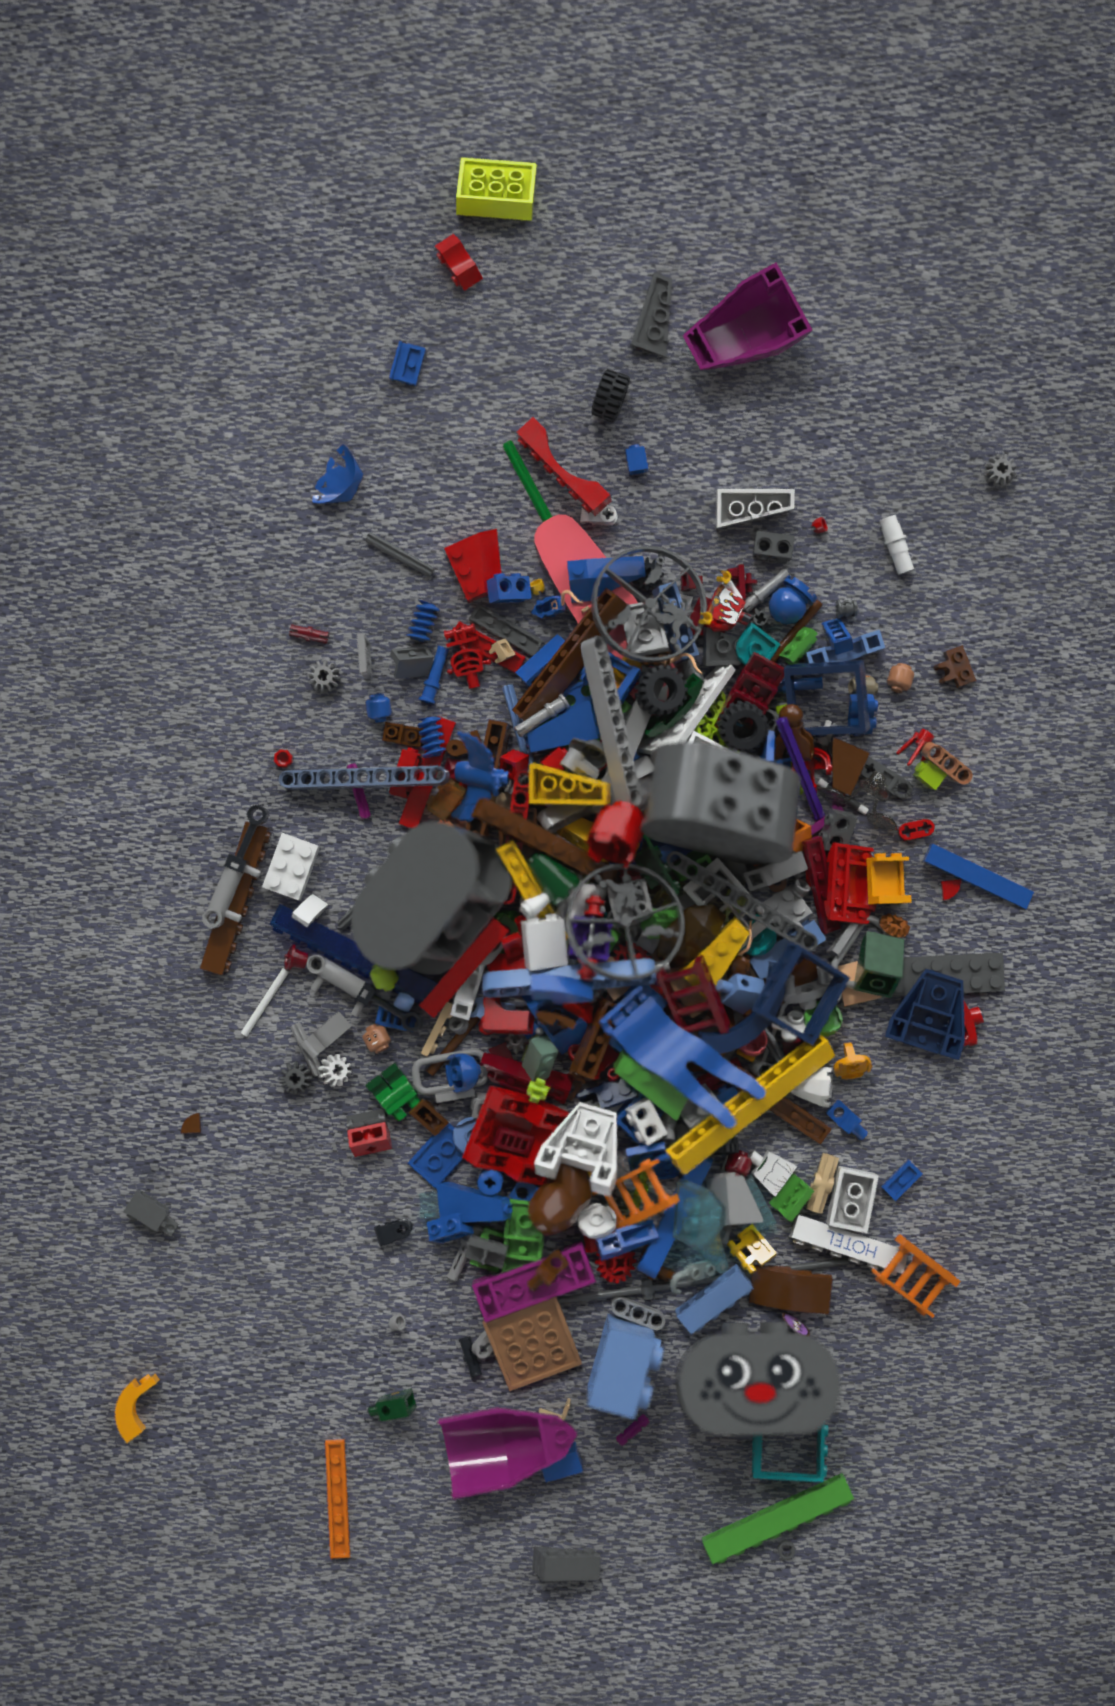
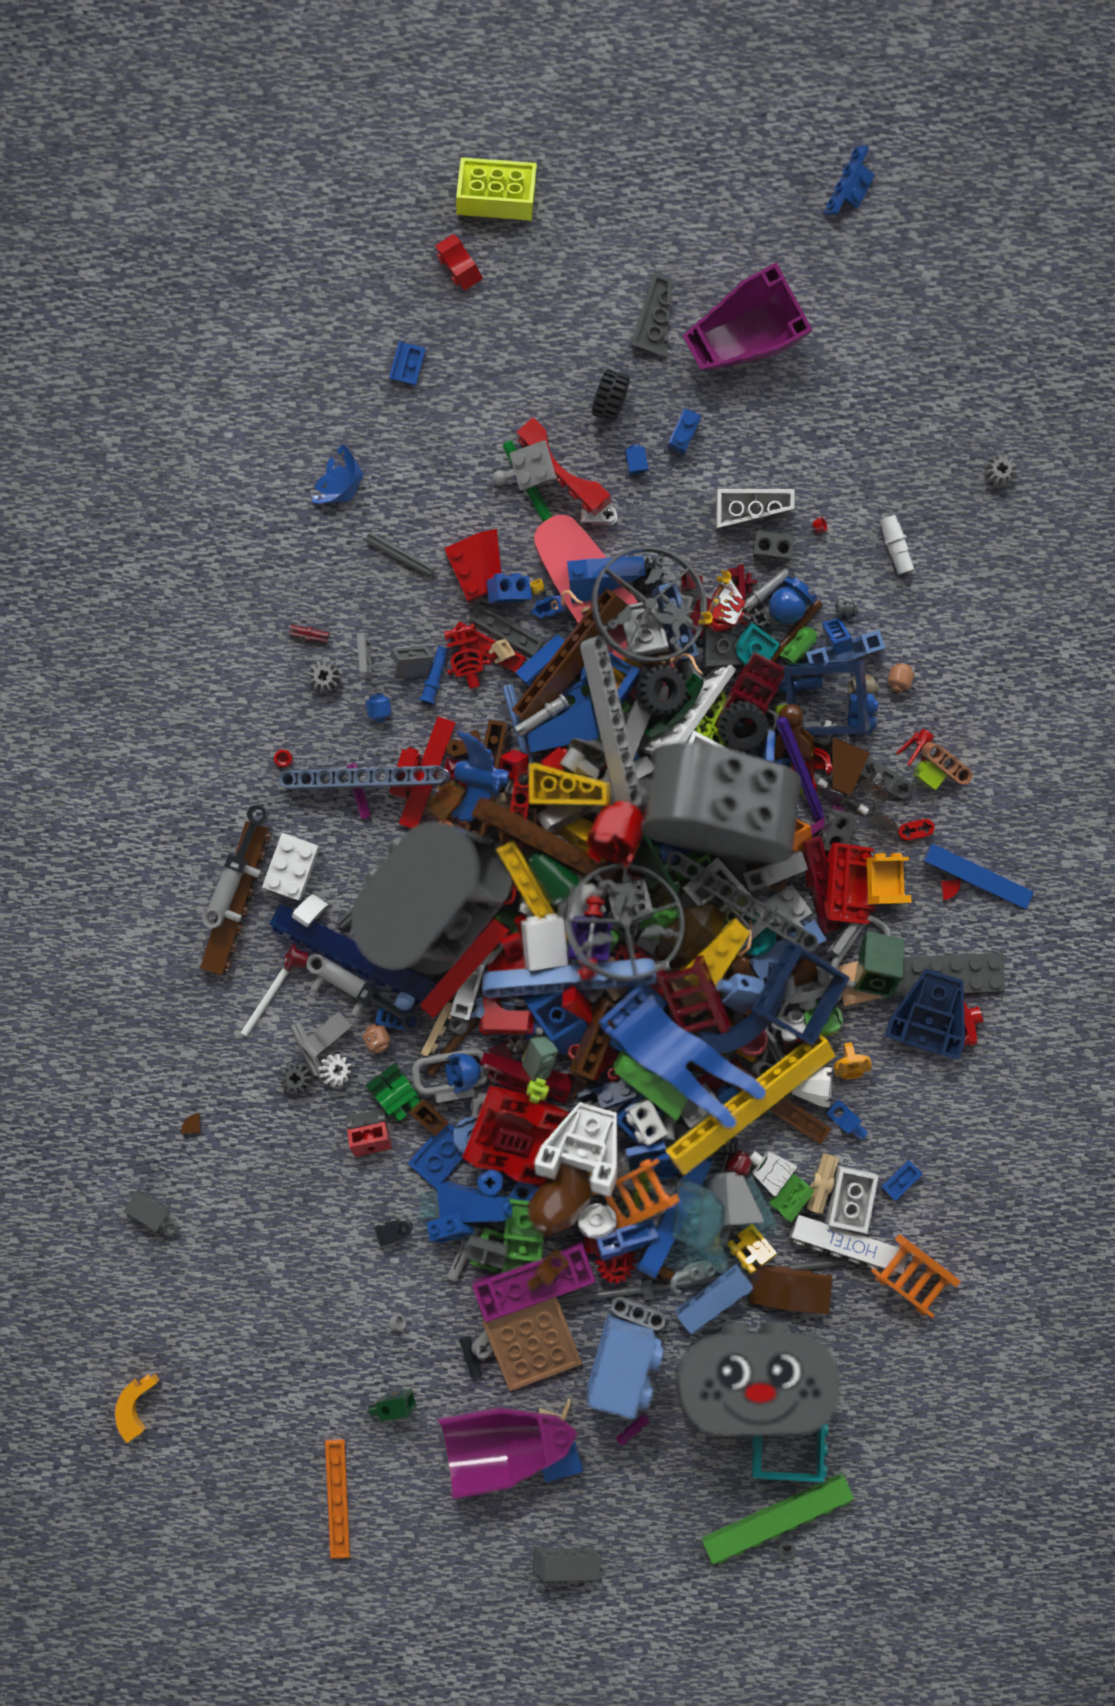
lime head [370,964,398,991] -> none
reddish brown slope [382,722,425,748] -> none
blue piece [406,600,440,642] -> none
blue piece [418,717,446,758] -> none
white cone [520,893,550,919] -> none
blue slope [531,974,593,1003] -> none
reddish brown slope [535,1010,577,1030] -> none
sticker [782,1312,810,1336] -> none
light grey bush [791,879,810,898] -> none
dark orange gear [880,913,910,938] -> none
reddish brown plate [934,645,976,688] -> none
none -> light grey plate [492,441,556,490]
none -> blue brick [667,408,701,455]
none -> blue bracket [824,145,875,216]

